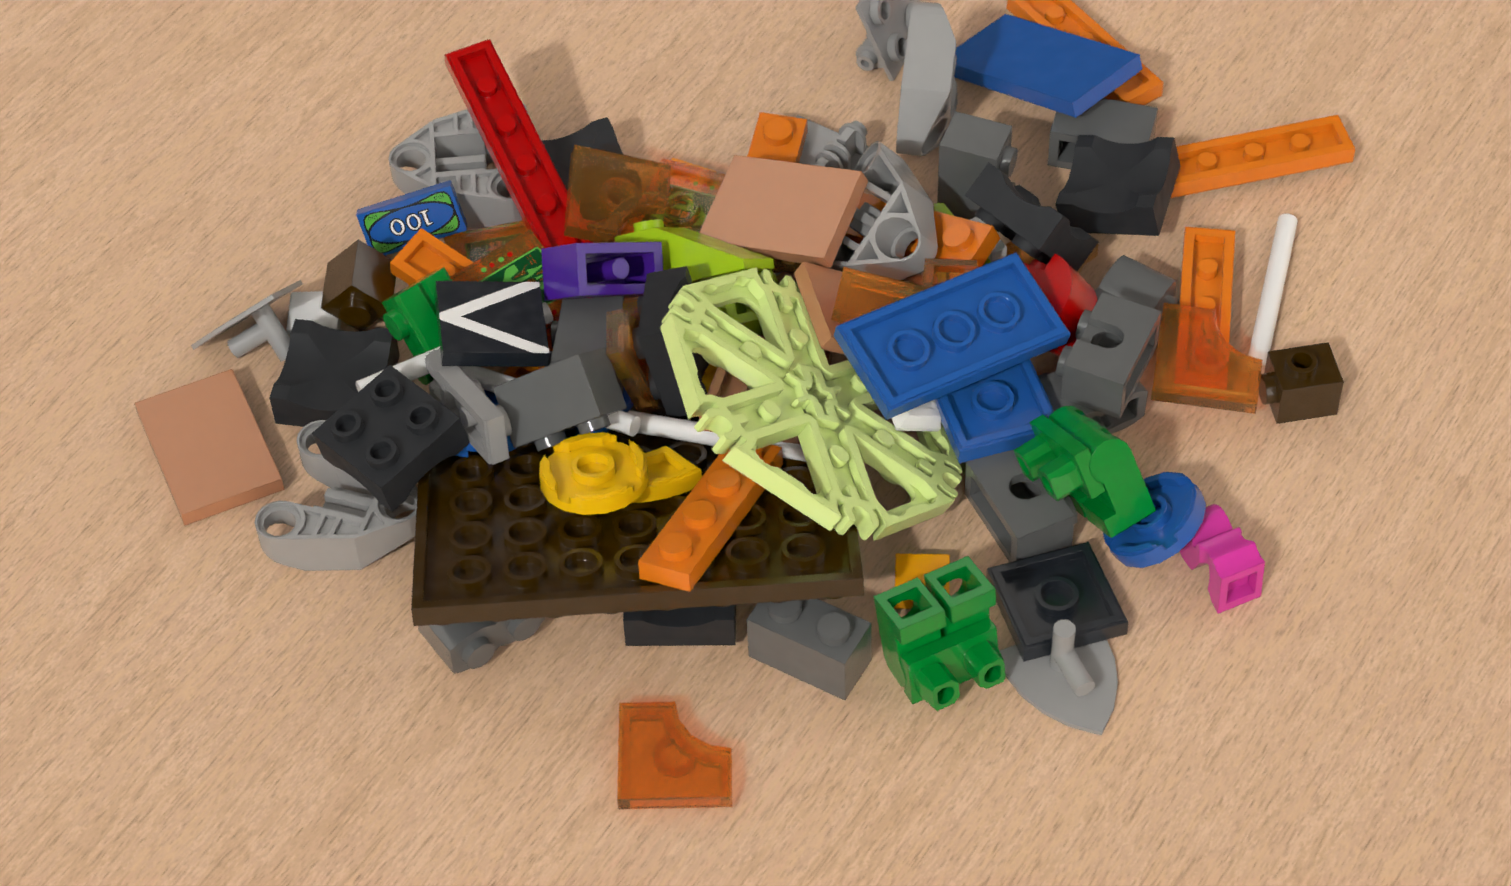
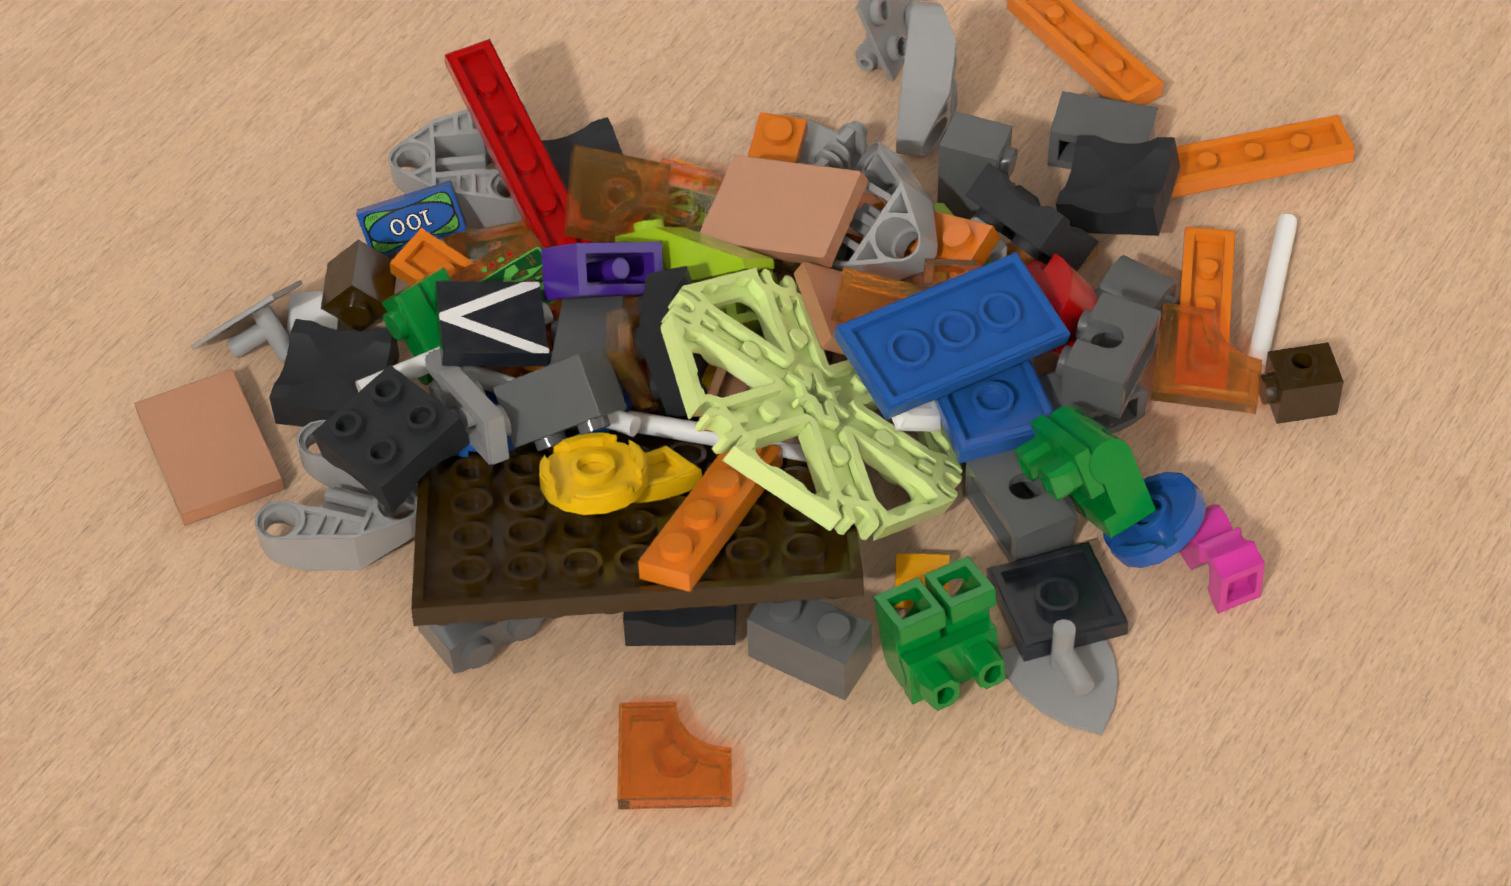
blue tile [954,14,1143,118] -> none

